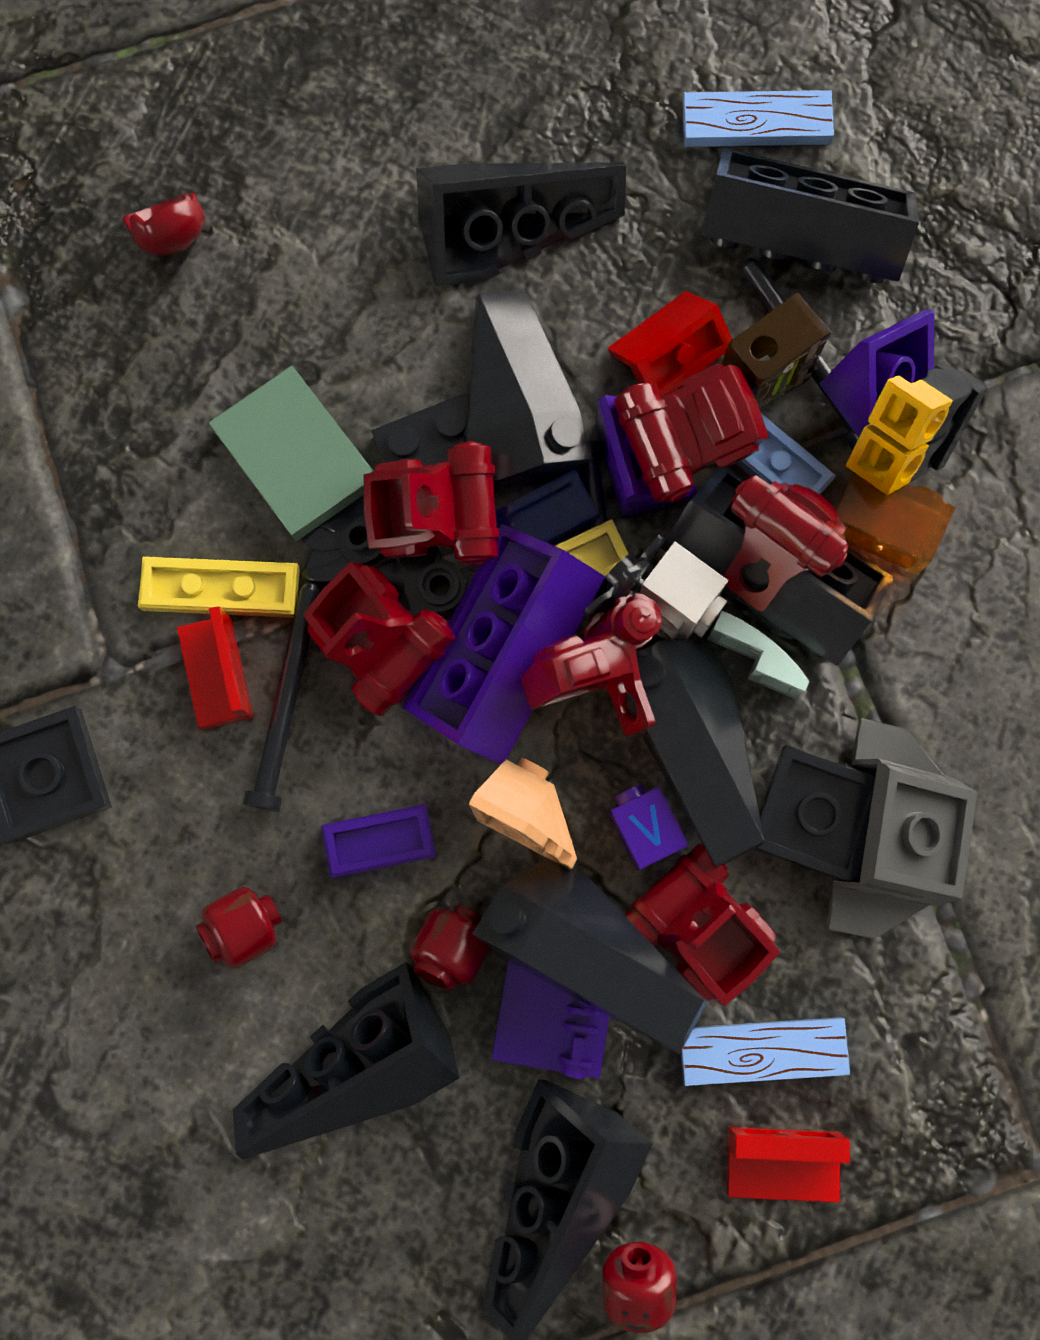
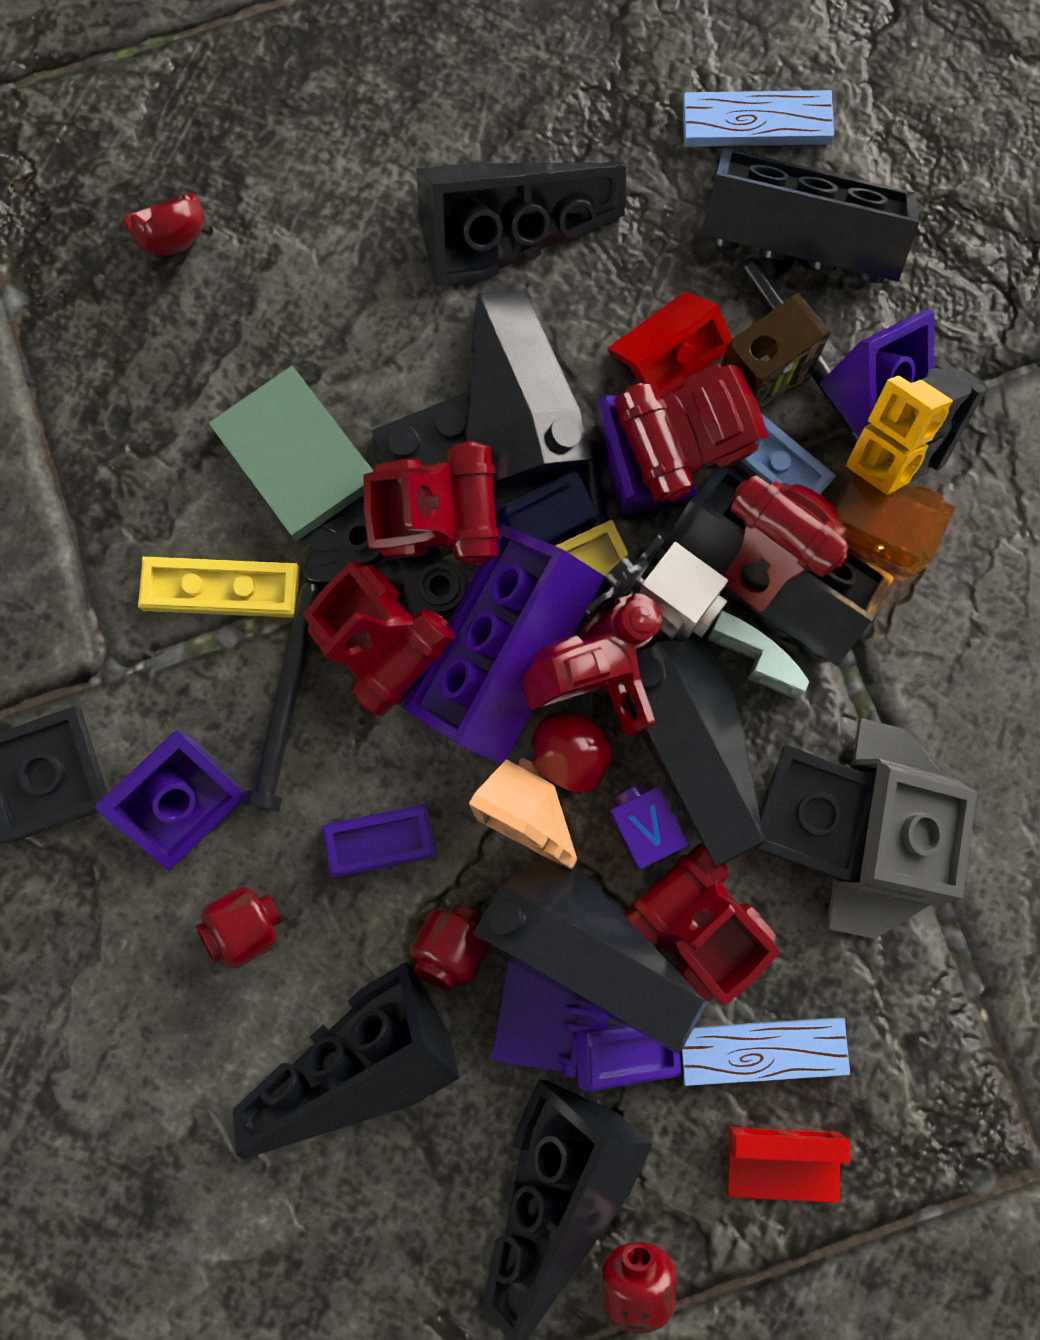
red panel [177,606,254,730] -> none
none -> dark purple slope [94,730,245,871]
none -> dark red hair [531,712,612,792]
none -> dark purple tile [577,1024,681,1091]

